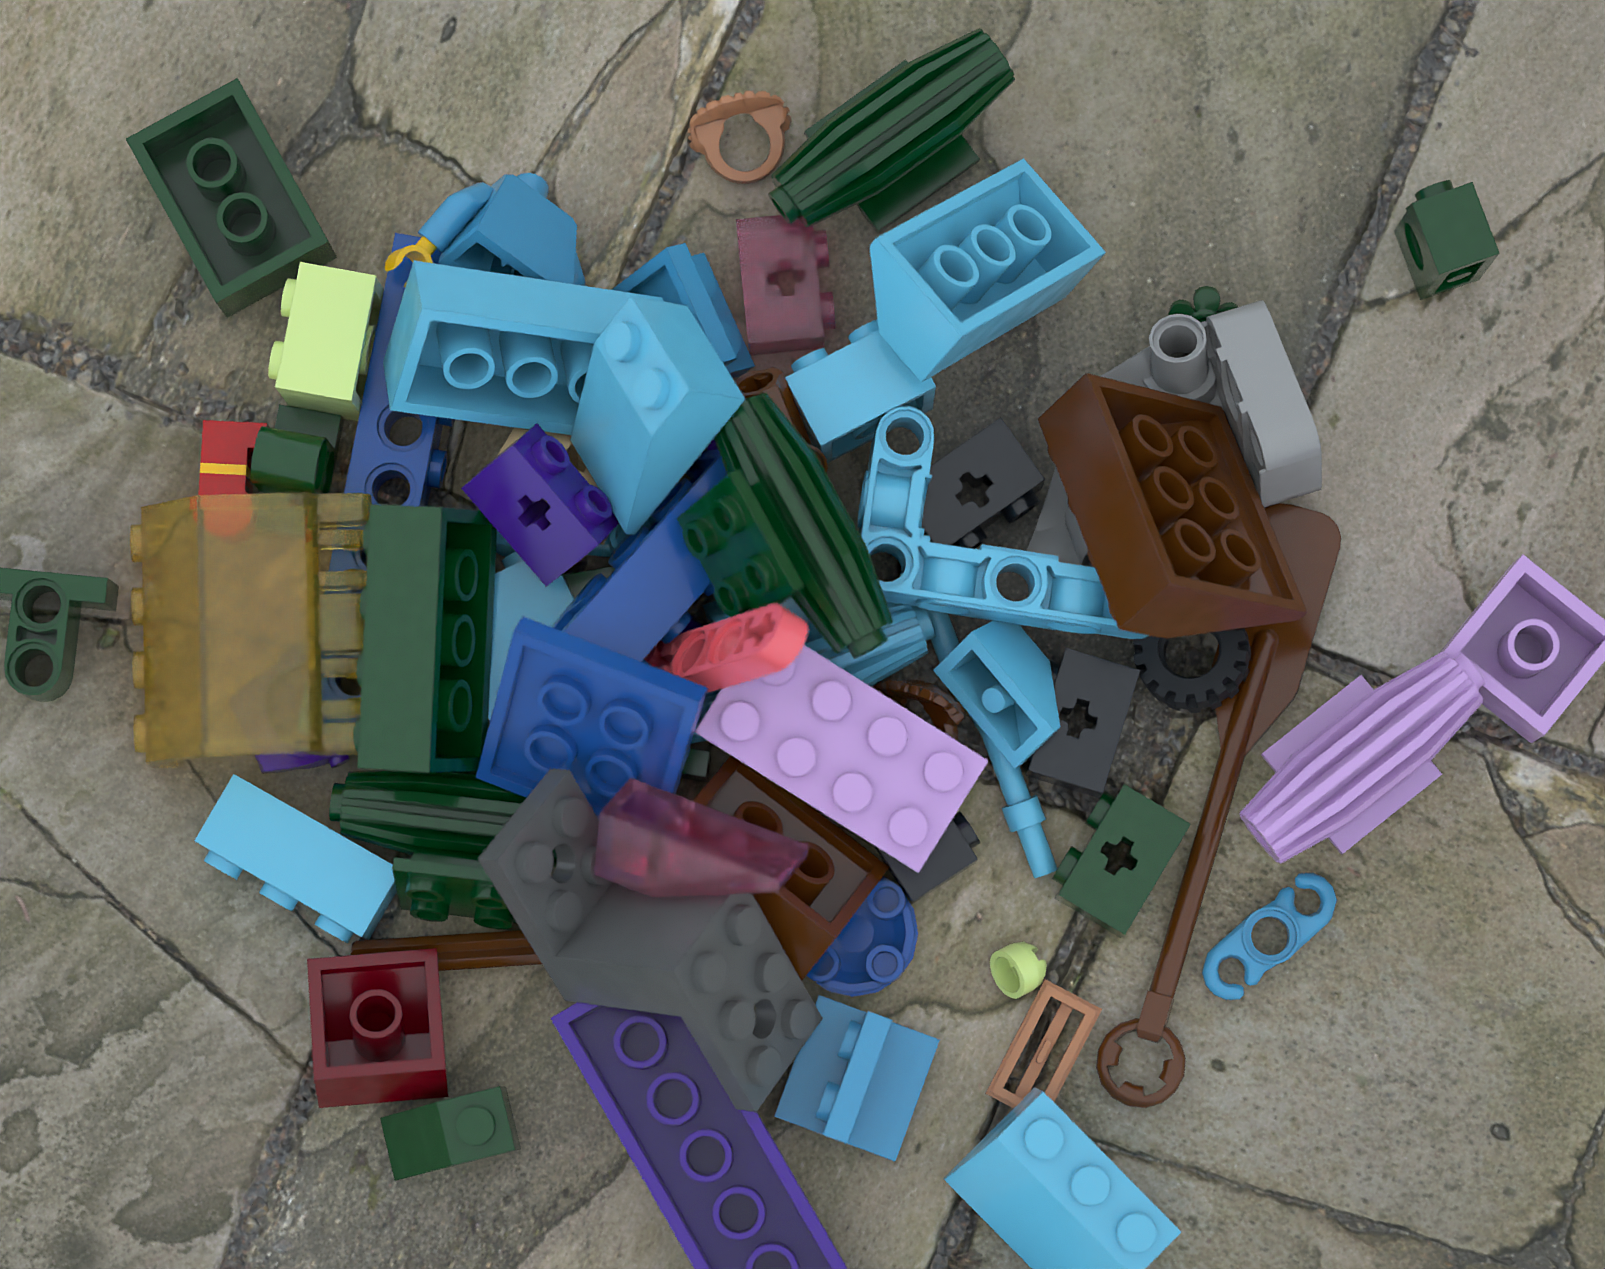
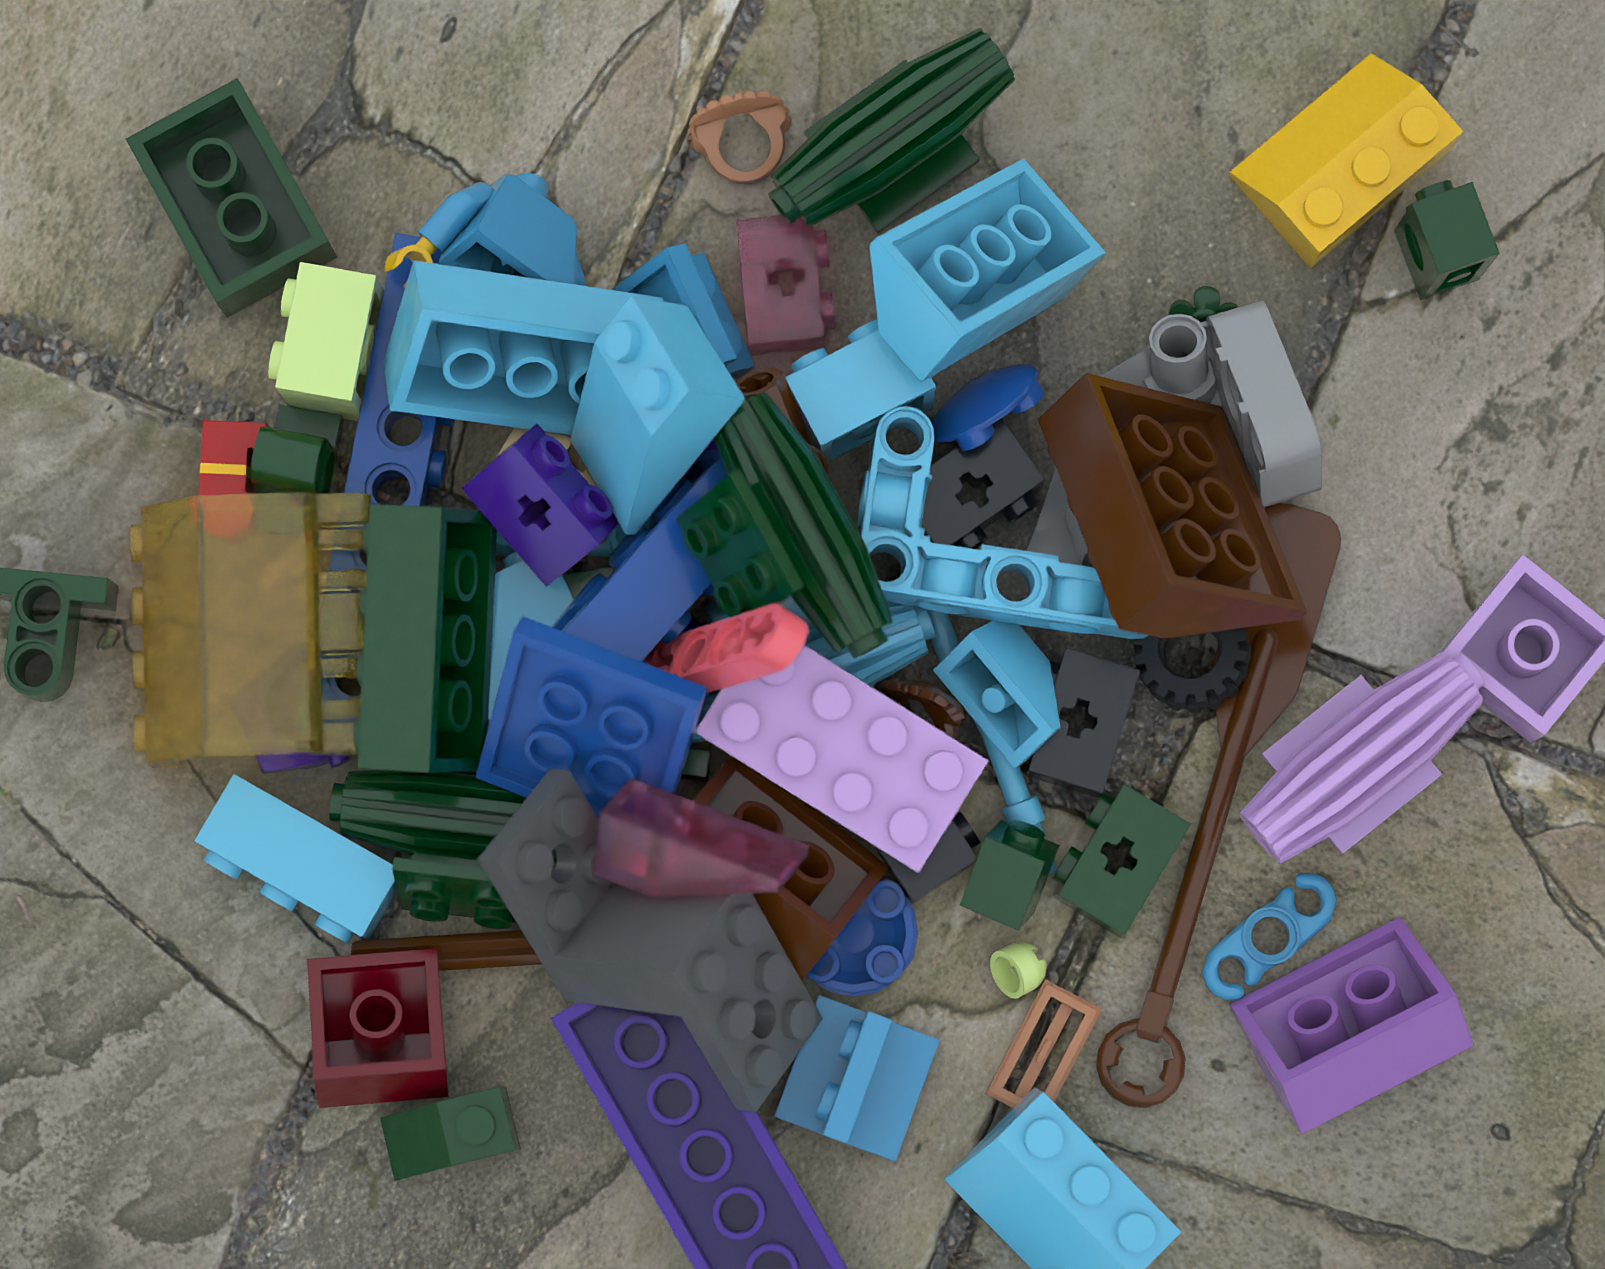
none -> blue dish [930,364,1045,451]
none -> dark green brick [960,820,1060,931]
none -> yellow slope [1228,53,1463,269]
none -> medium lavender slope [1230,917,1474,1134]

